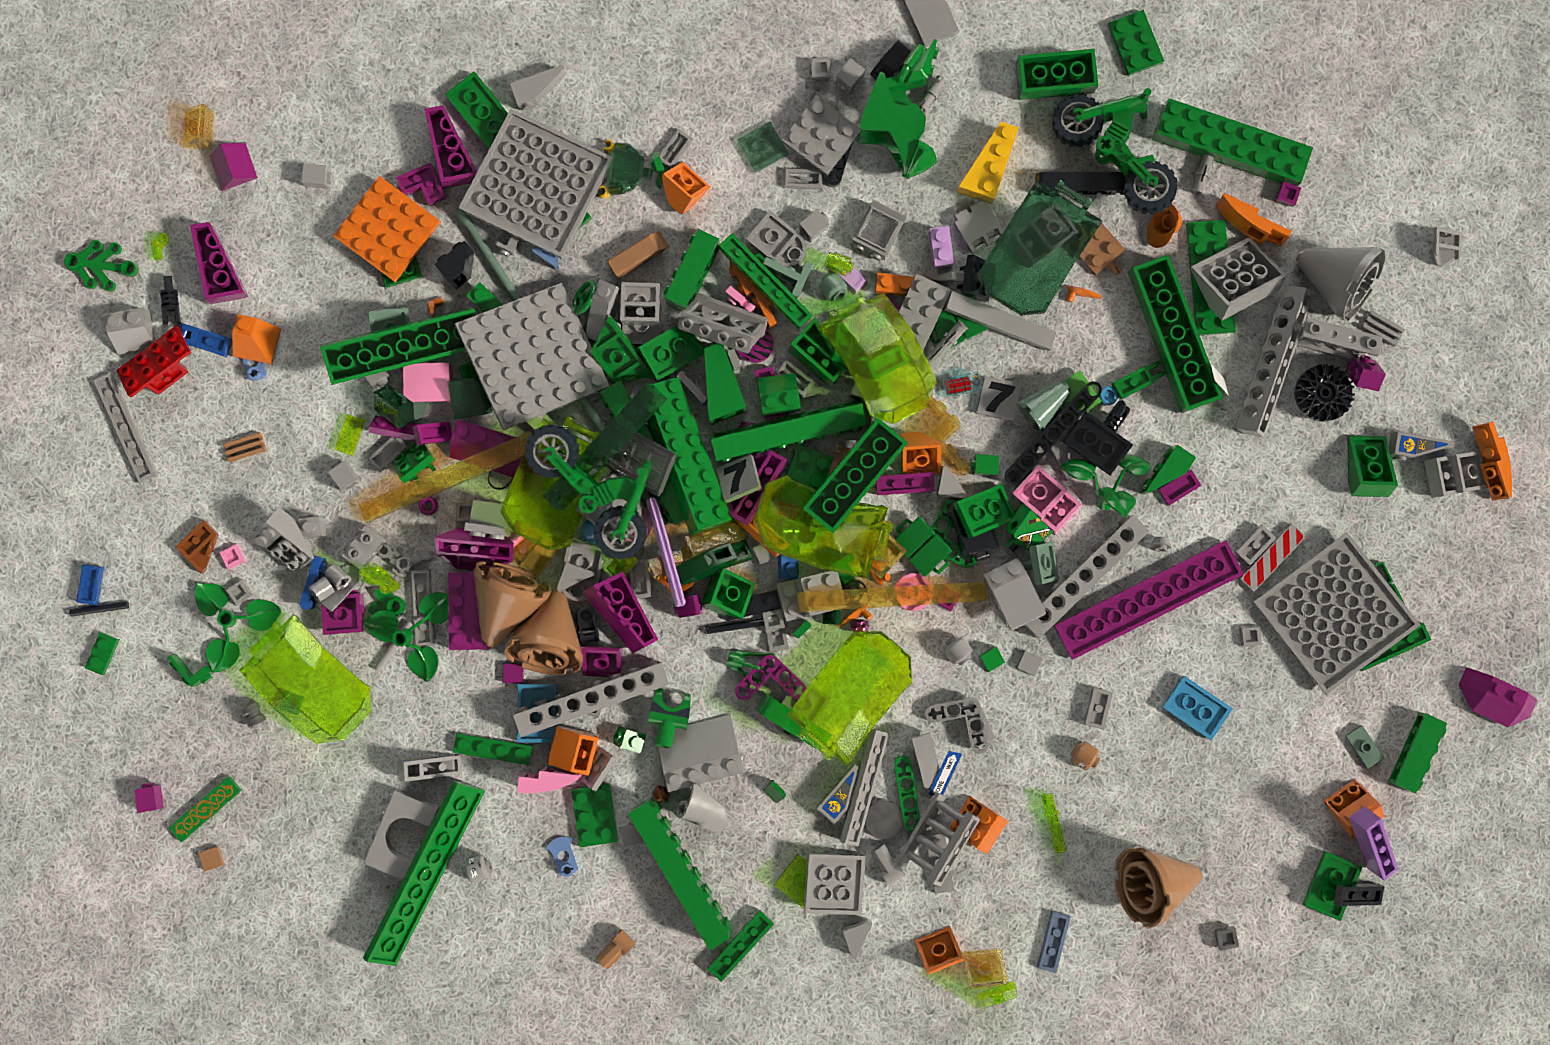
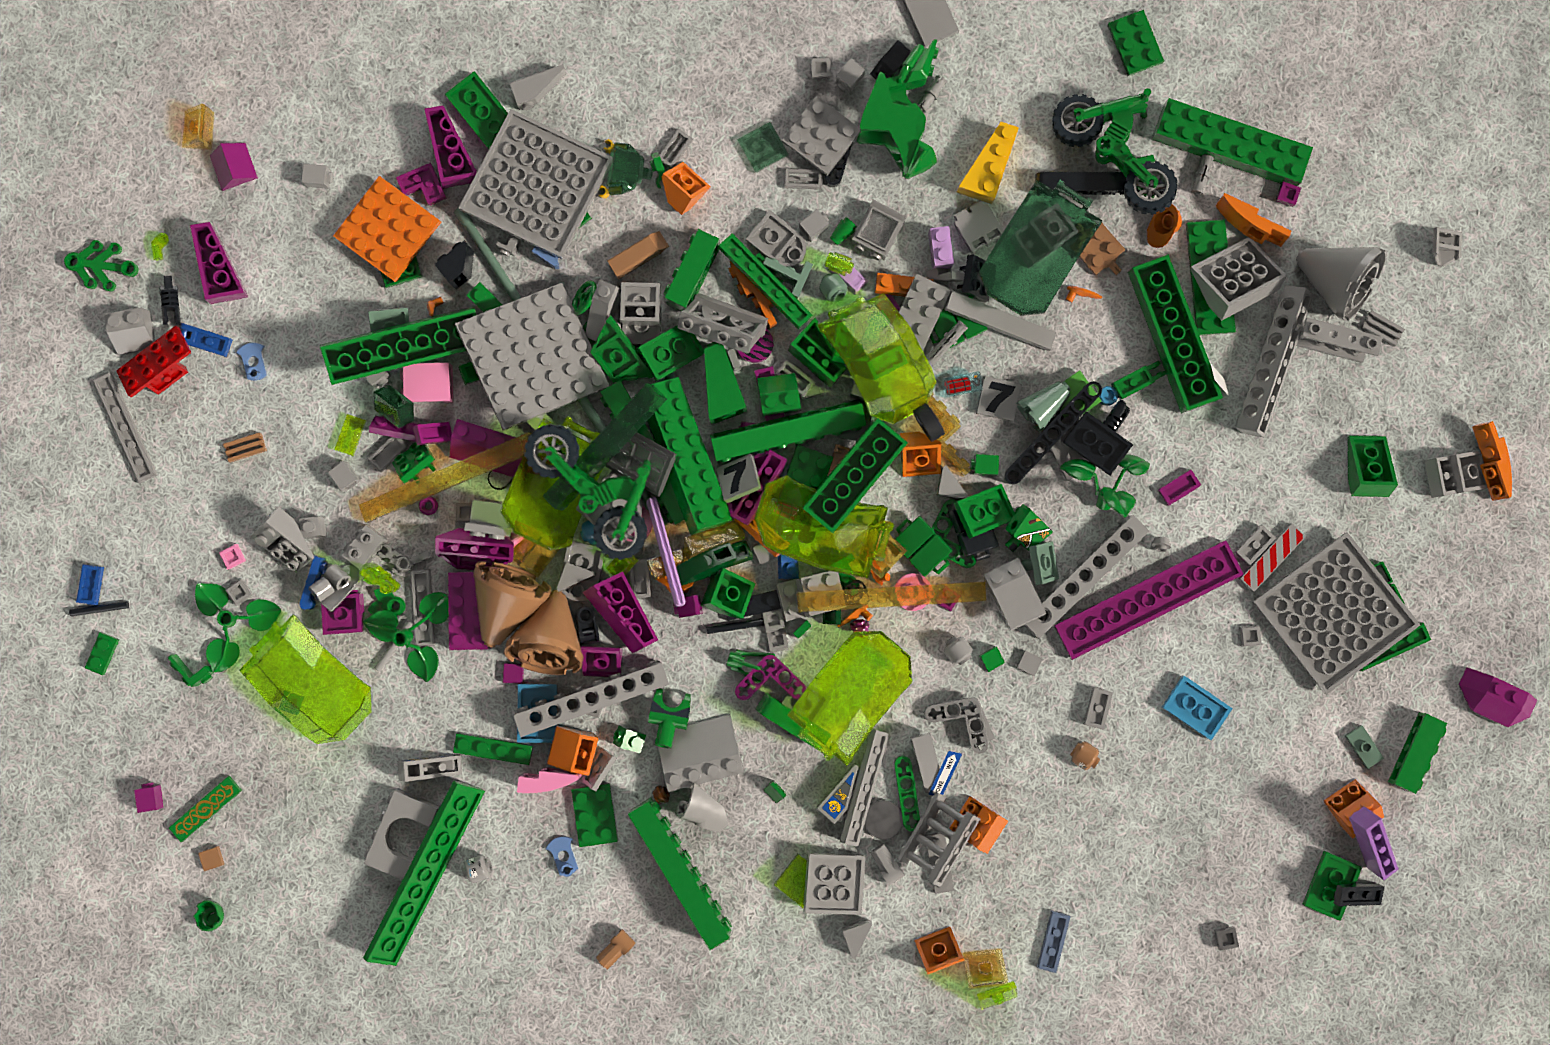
dark orange wing [175,520,219,574] -> none
orange slope [232,314,281,365] -> none
flat silver wheel [240,702,267,728] -> none
sand green tile [407,402,428,423] -> none
clear green tile [447,376,492,420] -> none
light grey tile [620,824,643,847] -> none
light grey tile [677,371,708,406] -> none
green plate [707,910,774,982] -> none
bright pink plate [725,286,755,312] -> none
magenta plate [876,472,935,495] -> none
bright pink slope [1012,466,1082,535] -> none
green brick [1015,49,1099,100] -> none
clear neon green pin [1041,793,1067,853] -> none
medium nougat cone [1114,847,1202,928] -> none
green slope [1142,444,1197,495] -> none
black wheel [1294,364,1355,422] -> none
magenta brick [1346,355,1386,392] -> none
slope [1389,431,1455,462] -> none
none -> green hair [193,900,224,932]
none -> green cone [830,217,857,245]
none -> black tyre [913,403,945,442]

